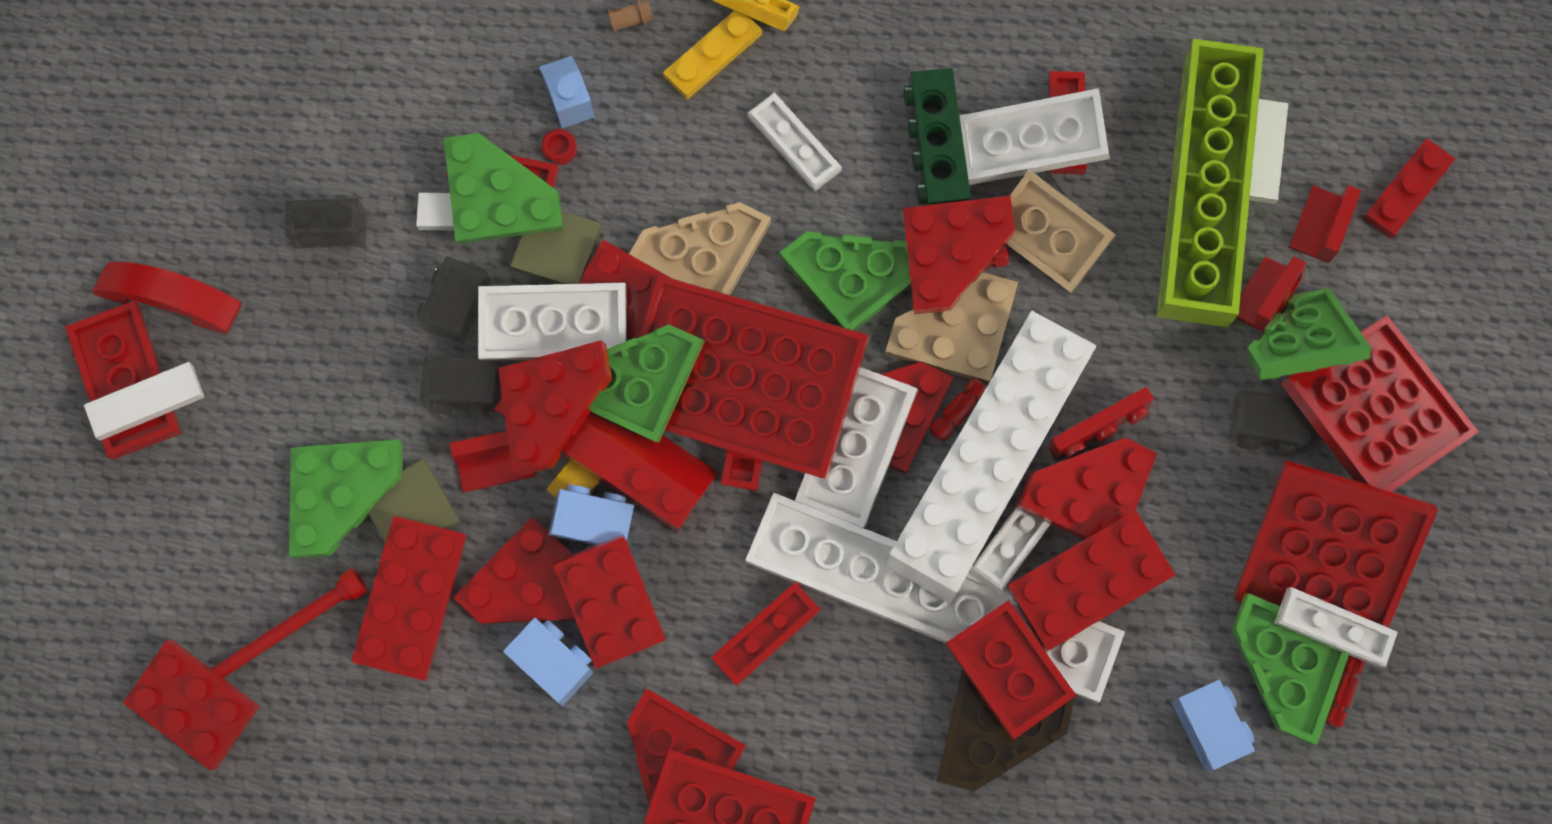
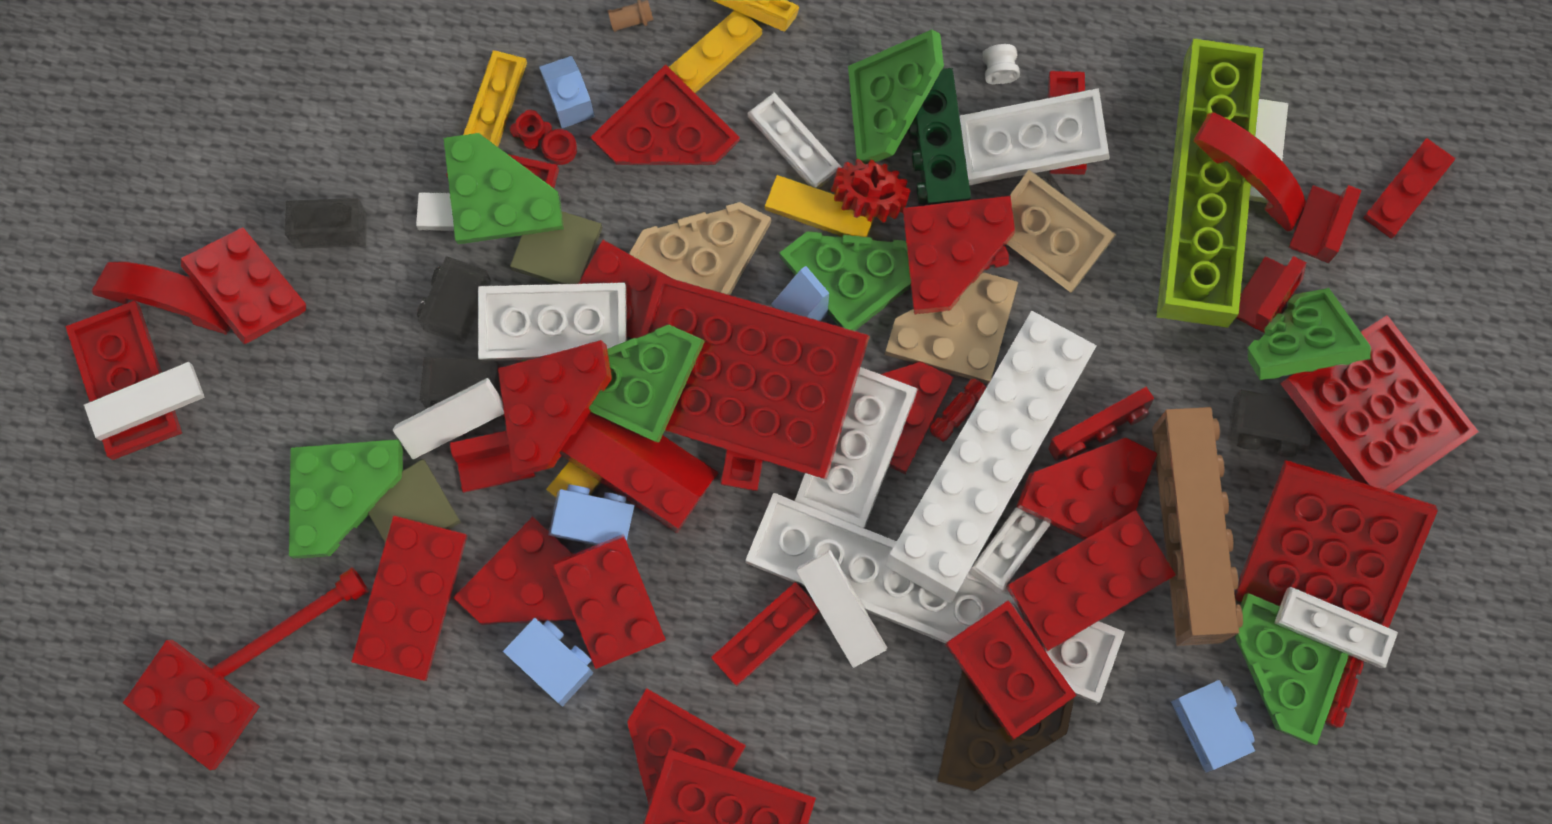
none -> red plate [181,227,306,345]
none -> white tile [393,378,504,459]
none -> yellow tile [463,50,527,147]
none -> red plate [510,109,552,150]
none -> red plate [590,64,740,165]
none -> yellow tile [765,175,875,237]
none -> light blue slope [771,266,829,321]
none -> white tile [796,550,887,668]
none -> red gear [831,159,910,222]
none -> bright green plate [848,29,944,164]
none -> white wheel [982,44,1020,85]
none -> medium nougat brick [1152,407,1243,646]
none -> red slope [1193,112,1306,232]

